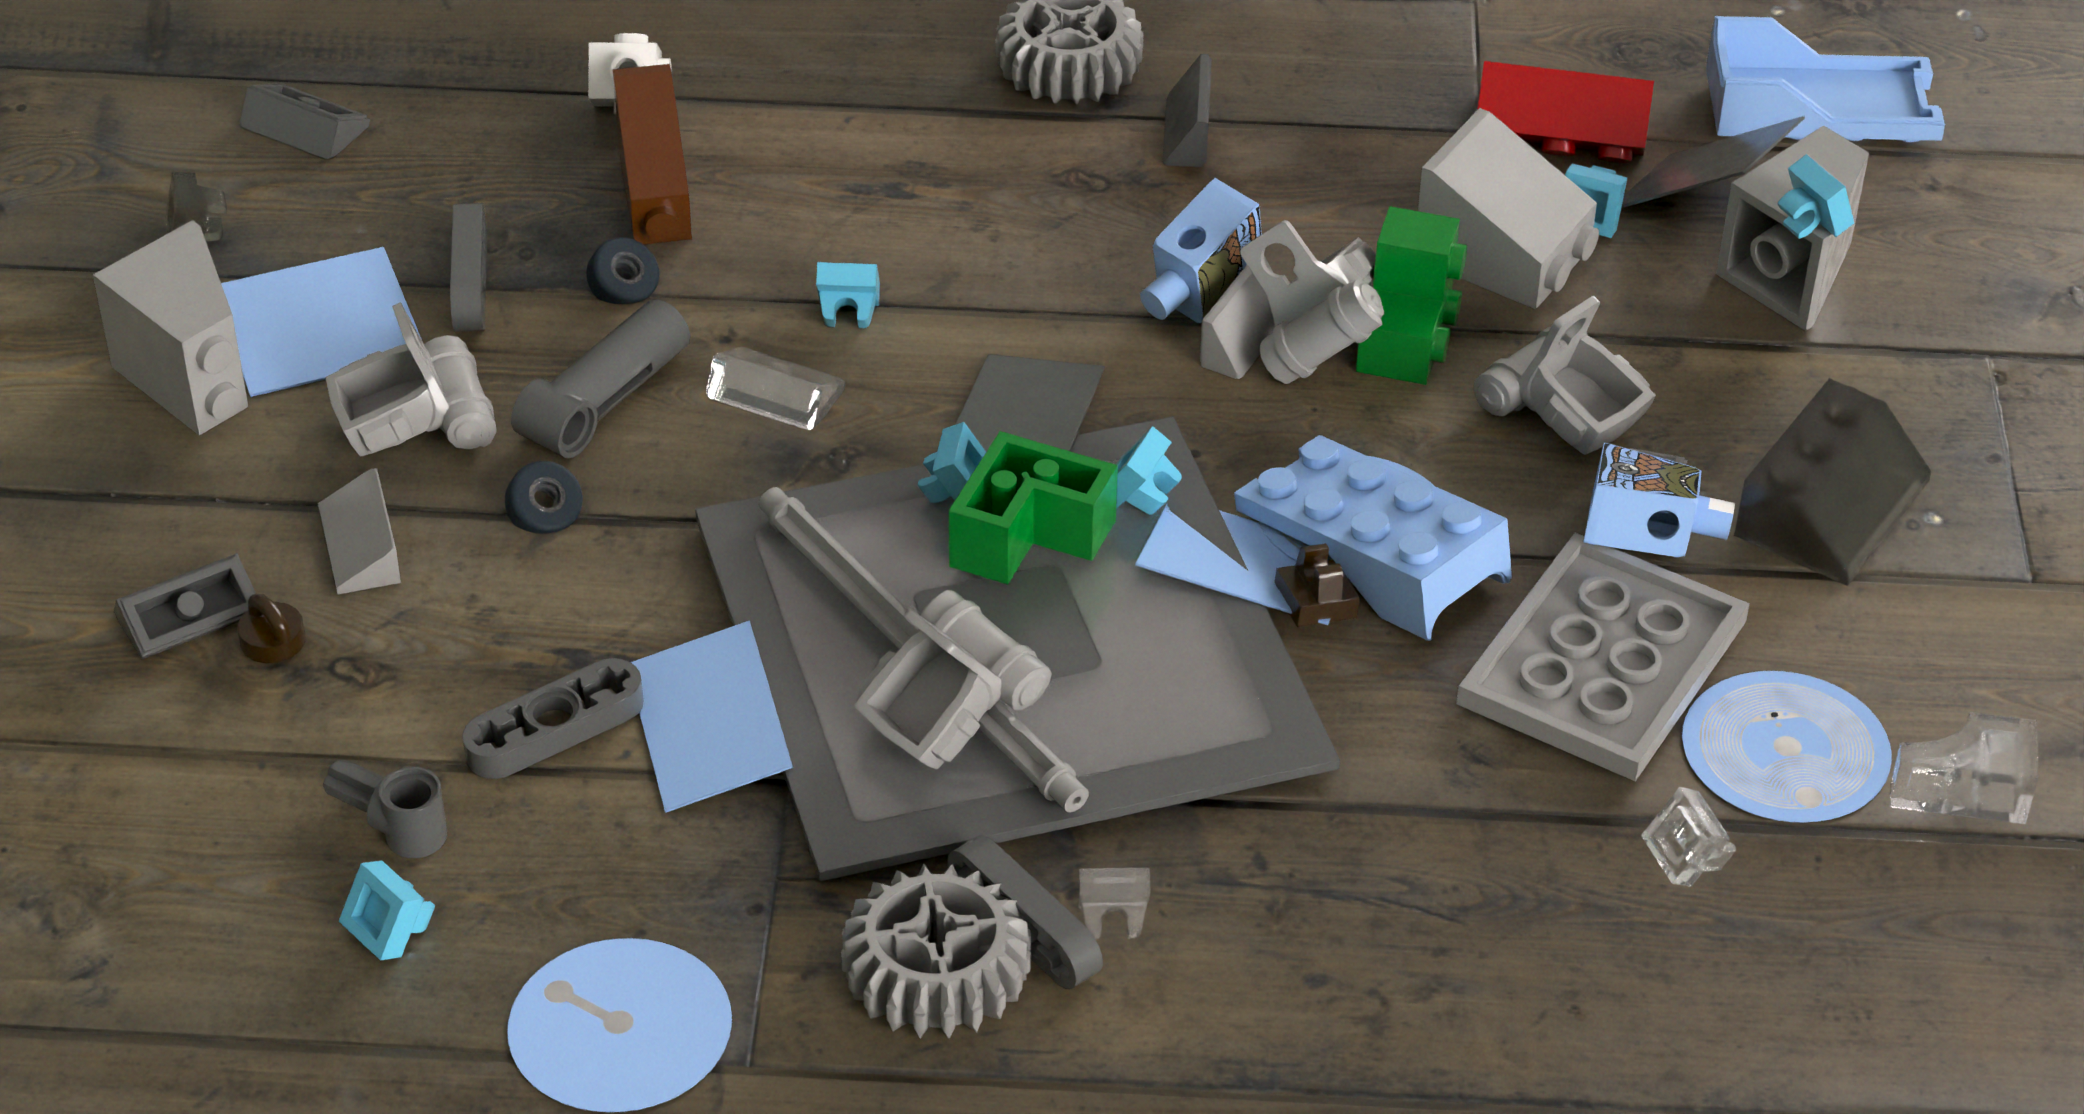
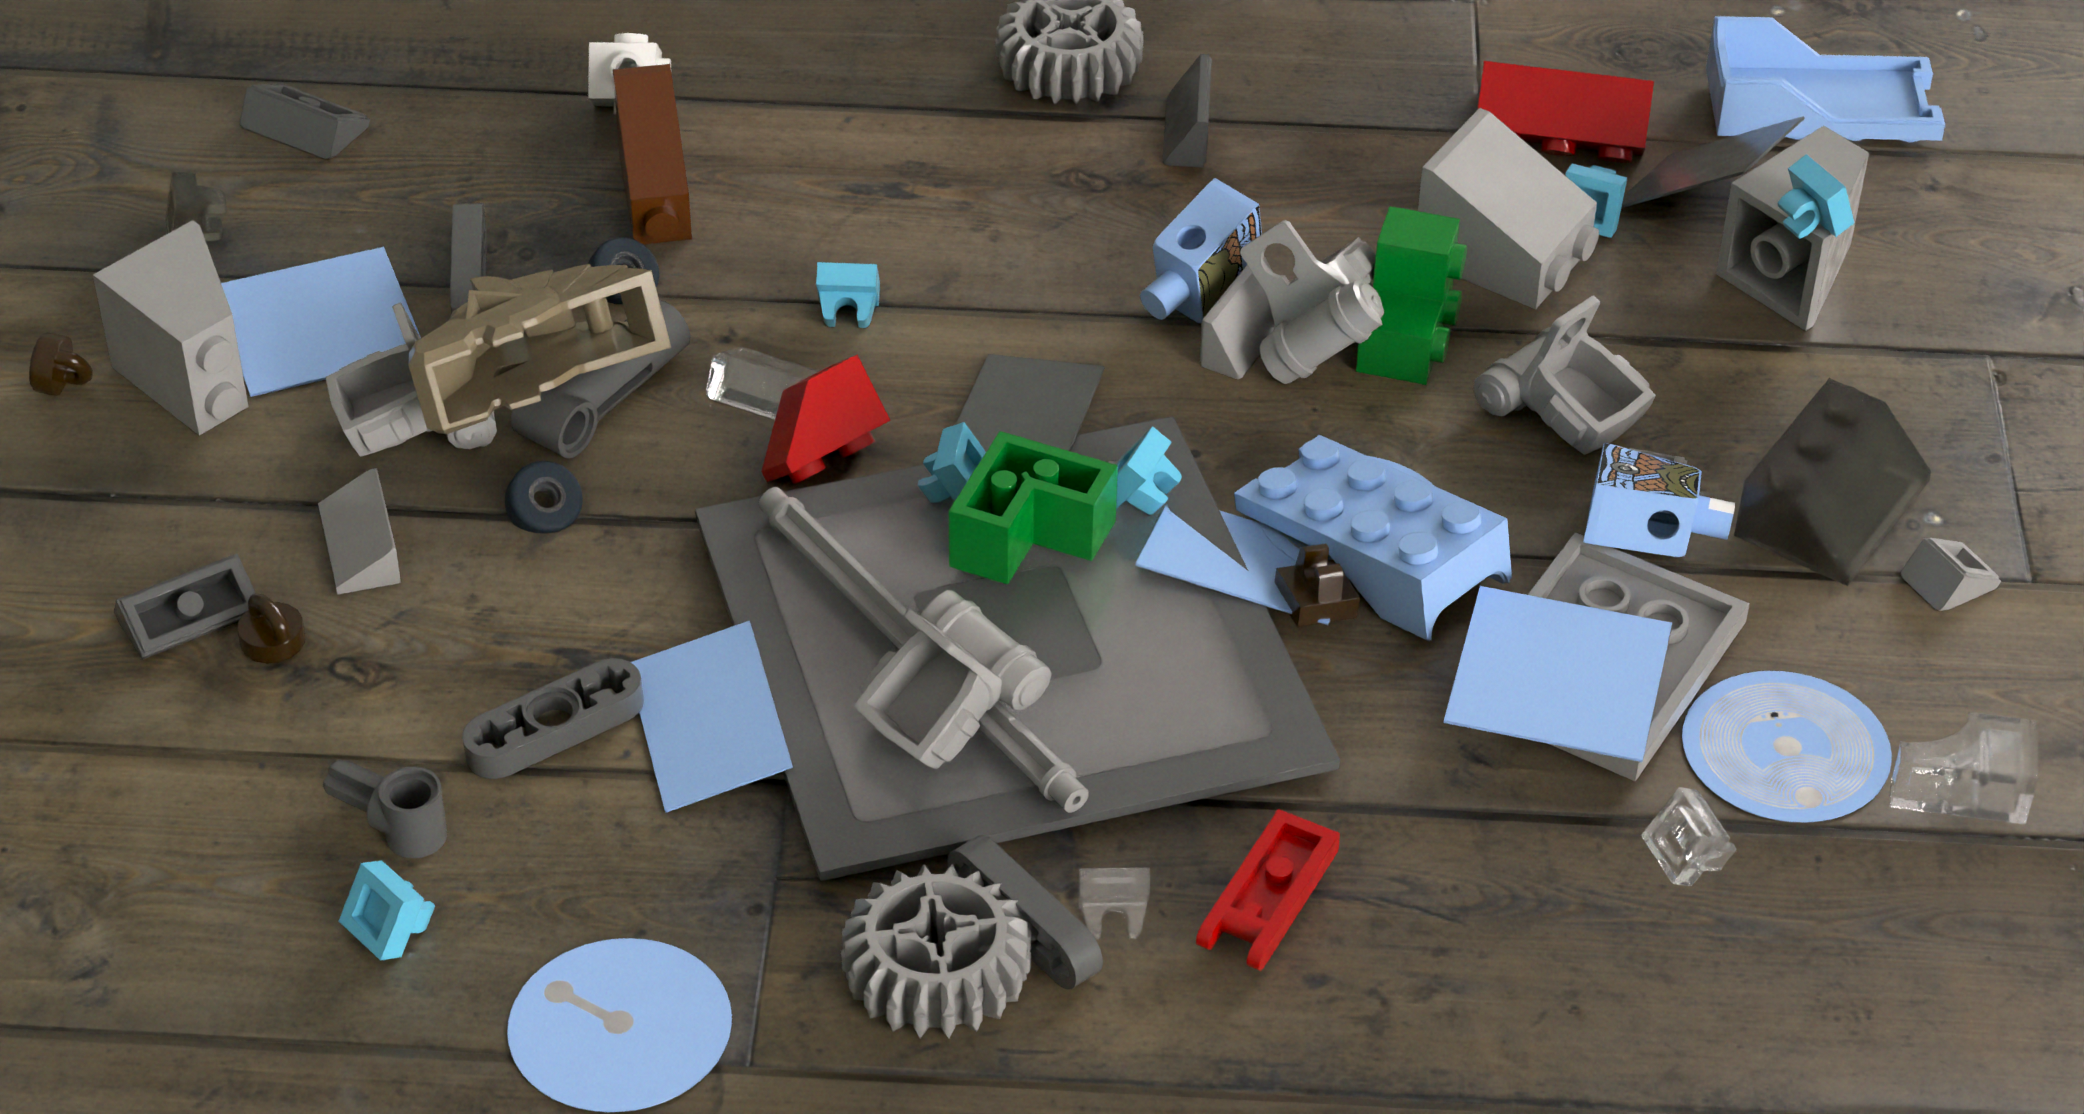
none -> dark brown tile [29,332,93,396]
none -> dark tan animal [408,264,671,434]
none -> red slope [761,354,891,484]
none -> red hinge [1196,809,1340,971]
none -> light blue piece [1443,586,1672,762]
none -> light grey slope [1901,538,2001,611]

